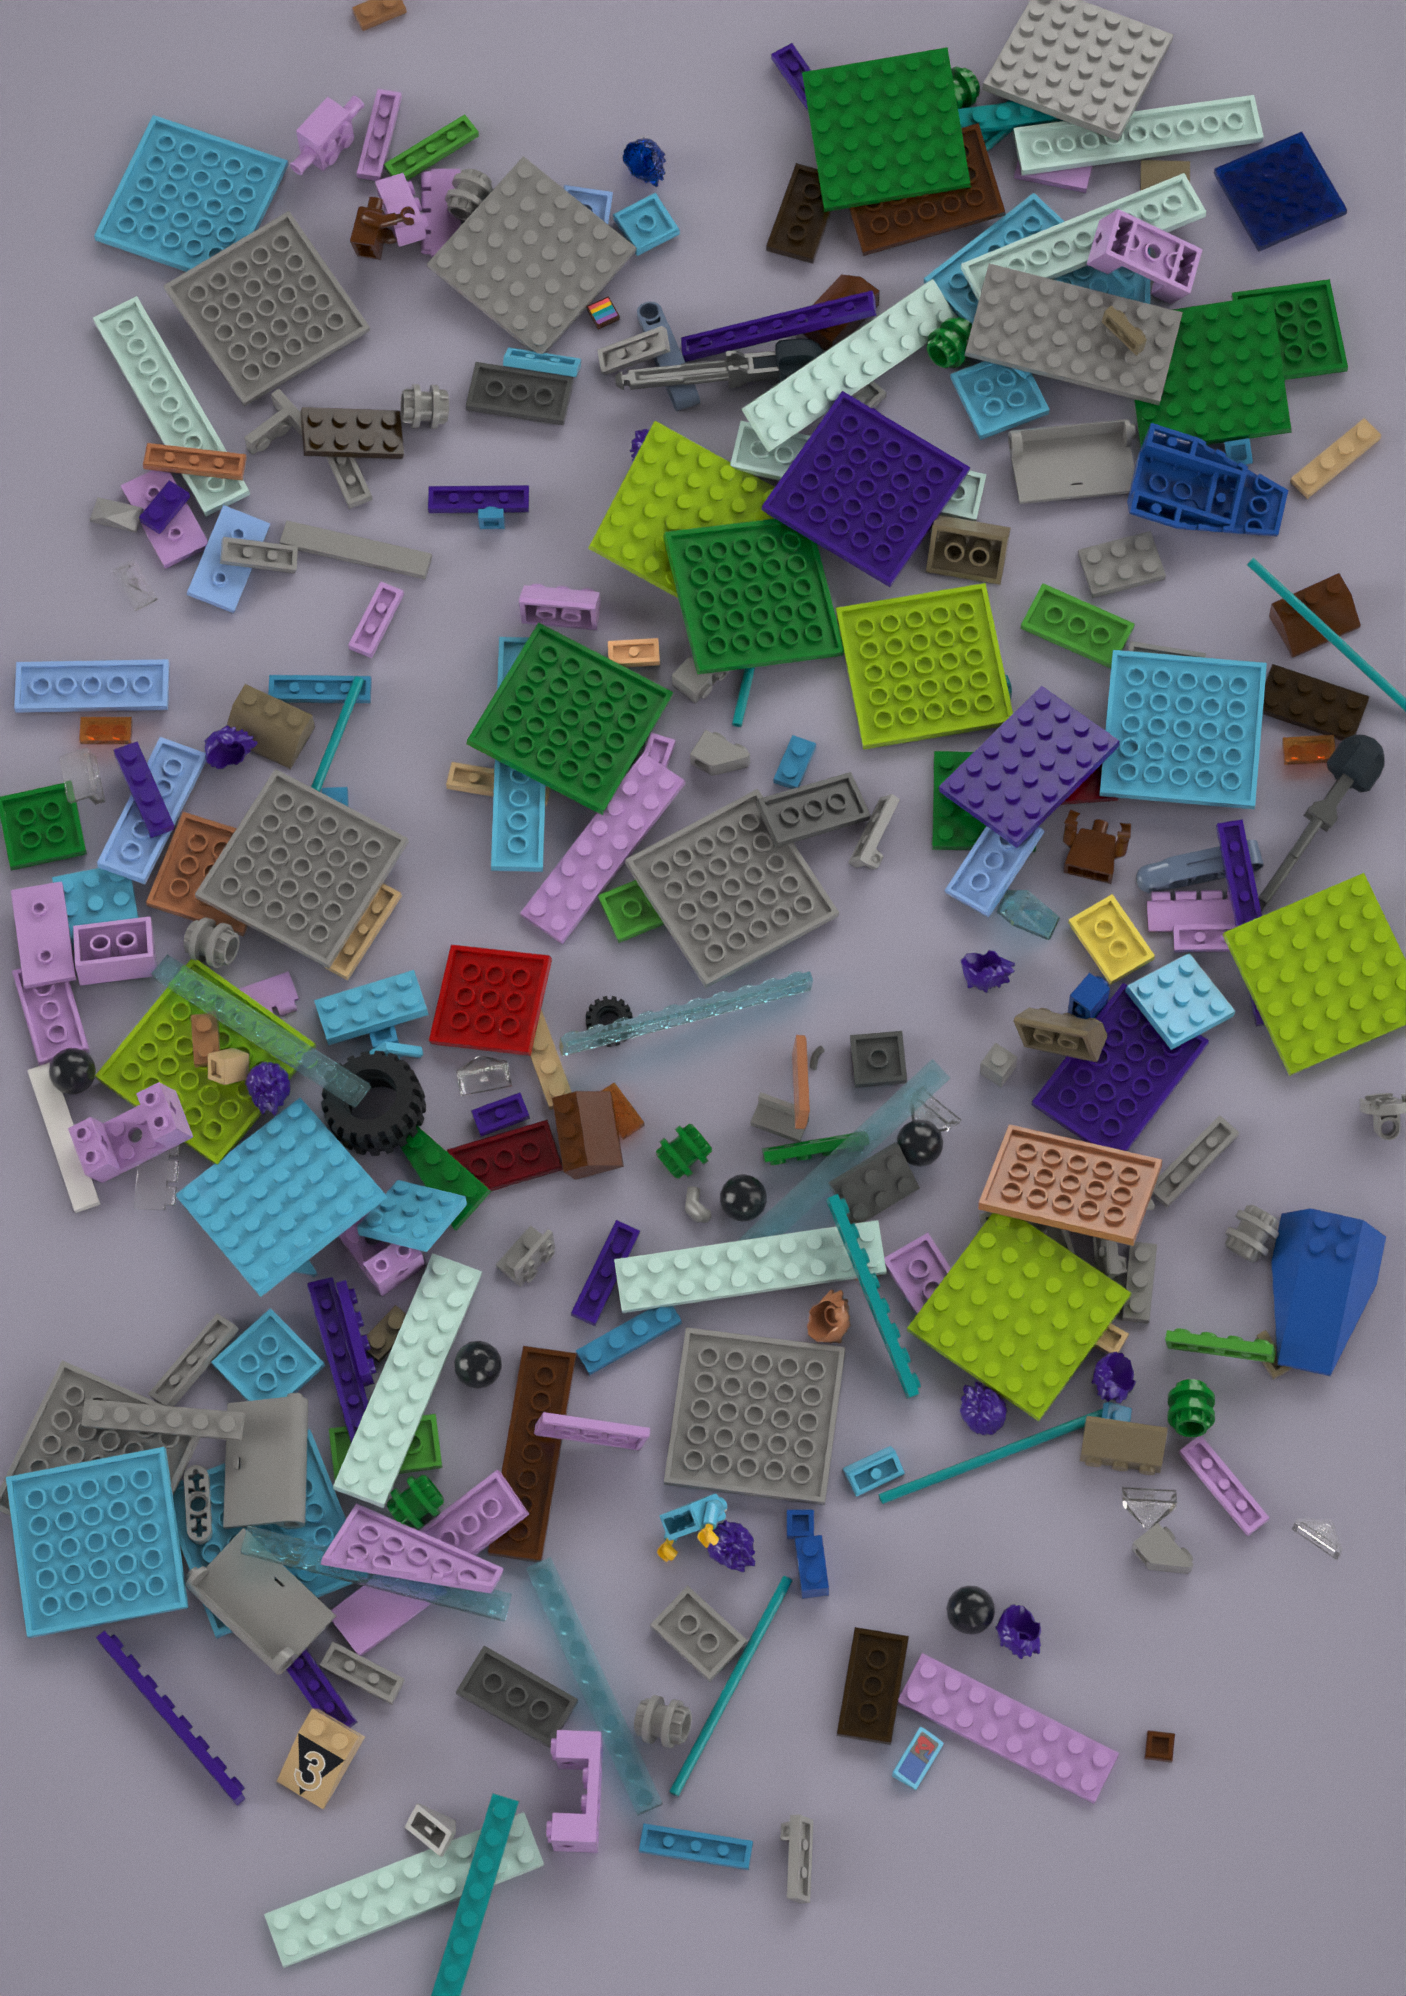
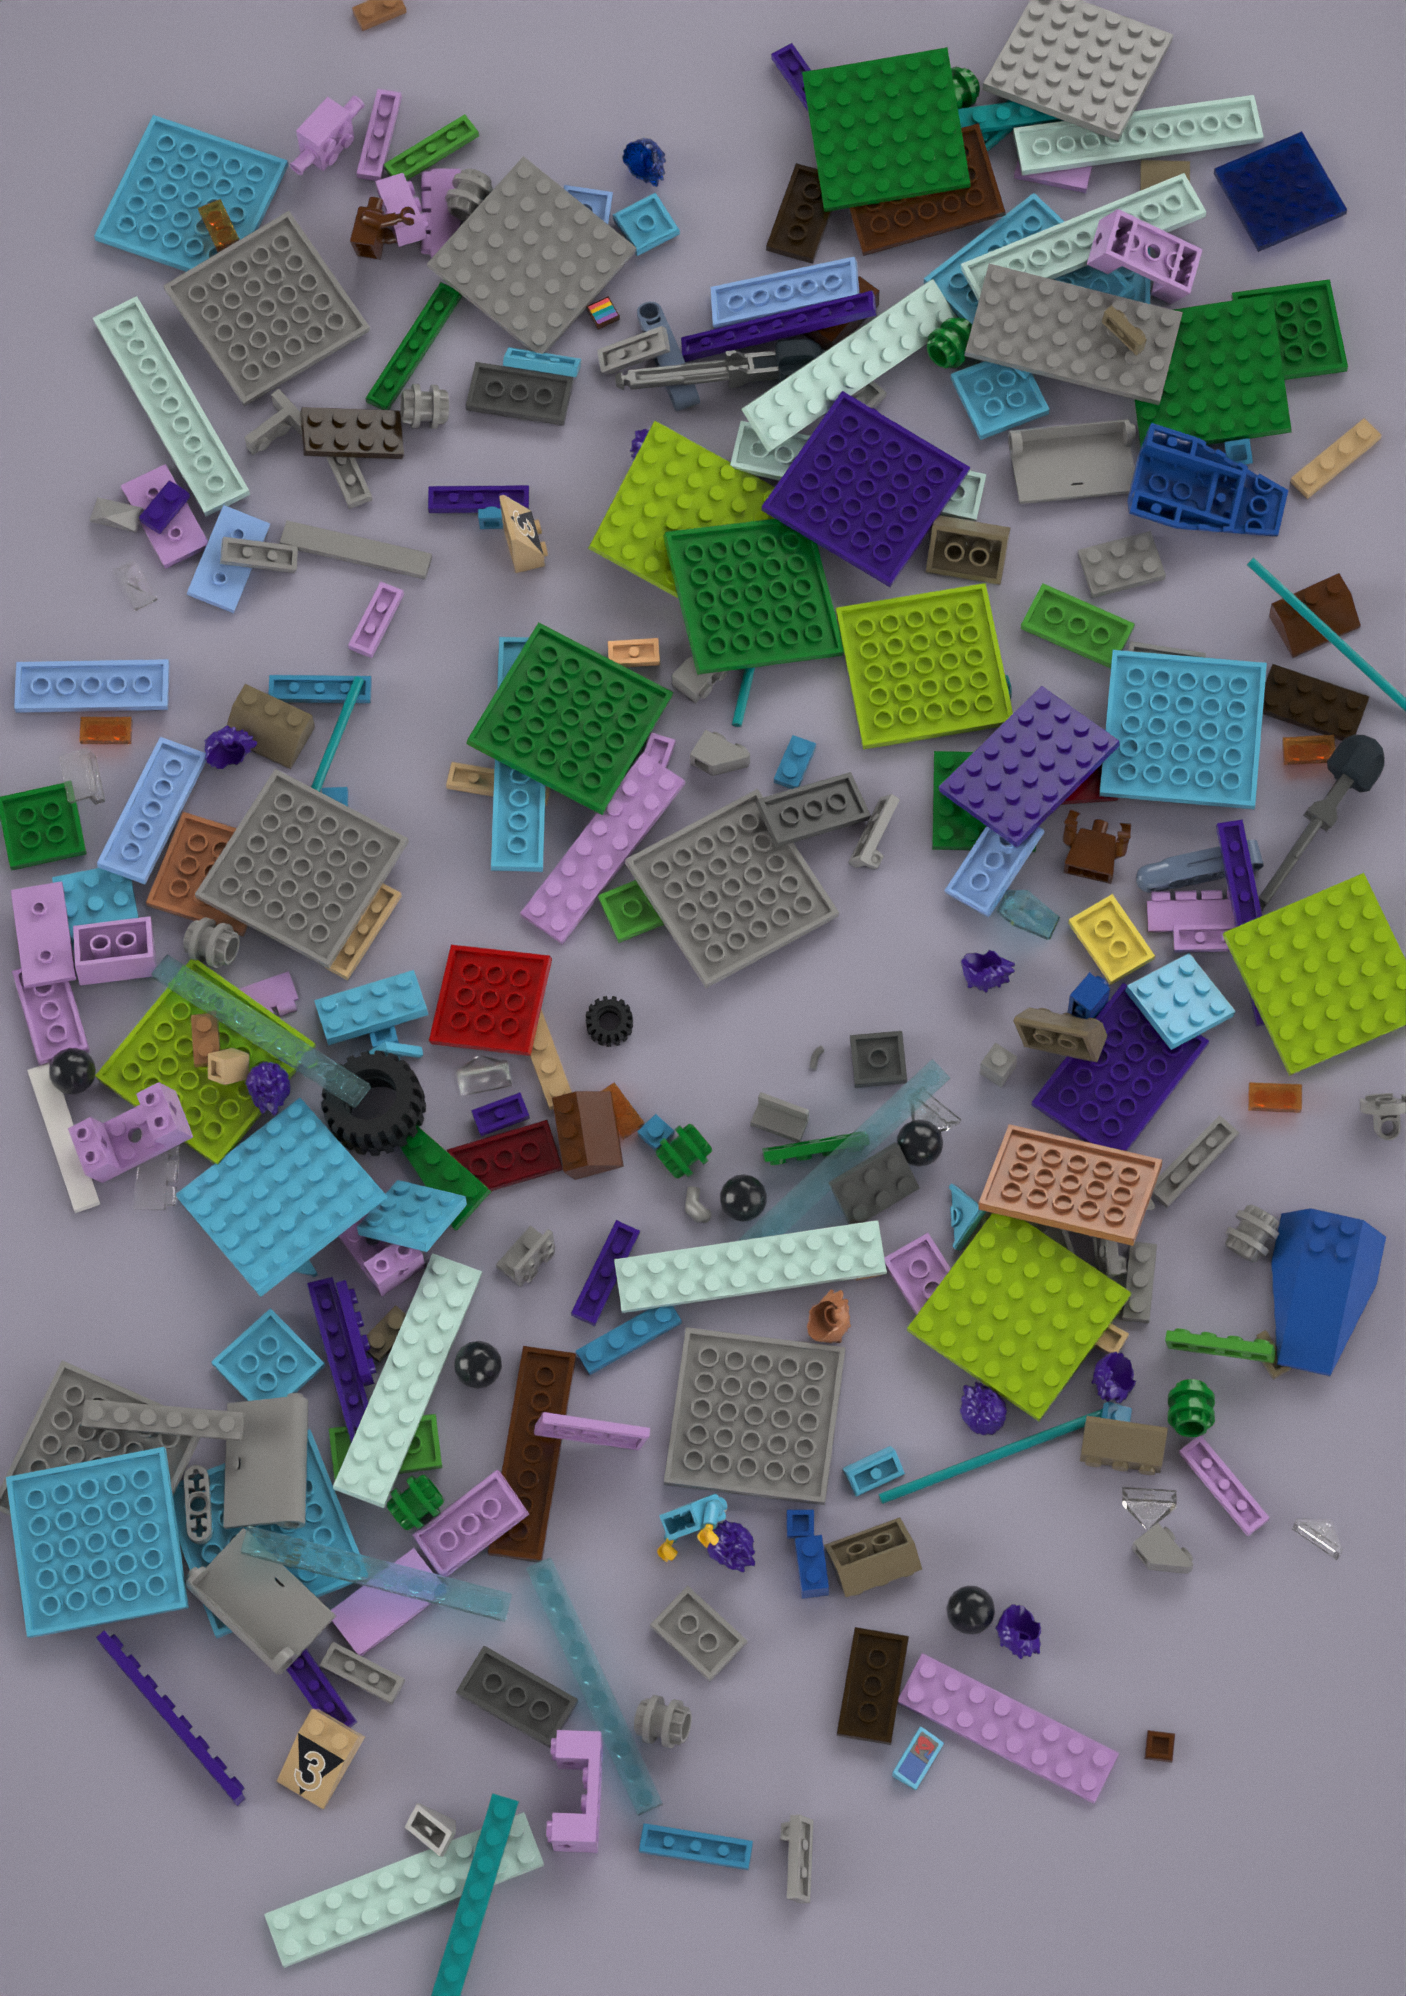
dark purple plate [113,741,175,838] -> none
nougat tile [143,443,247,481] -> none
light grey plate [148,1313,239,1406] -> none
lavender wing [321,1503,504,1594] -> none
lavender slope [519,584,601,630] -> none
clear light blue plate [559,971,813,1056] -> none
teal piece [669,1576,793,1797] -> none
nougat tile [792,1035,810,1129] -> none
teal plate [826,1194,921,1399] -> none
none -> clear orange plate [198,199,239,252]
none -> green tile [365,282,462,410]
none -> tan slope [499,495,548,573]
none -> dark azure plate [637,1114,675,1151]
none -> light blue plate [711,256,859,329]
none -> dark tan slope [824,1517,922,1597]
none -> medium azure tile [949,1183,986,1251]
none -> clear orange plate [1248,1082,1302,1113]

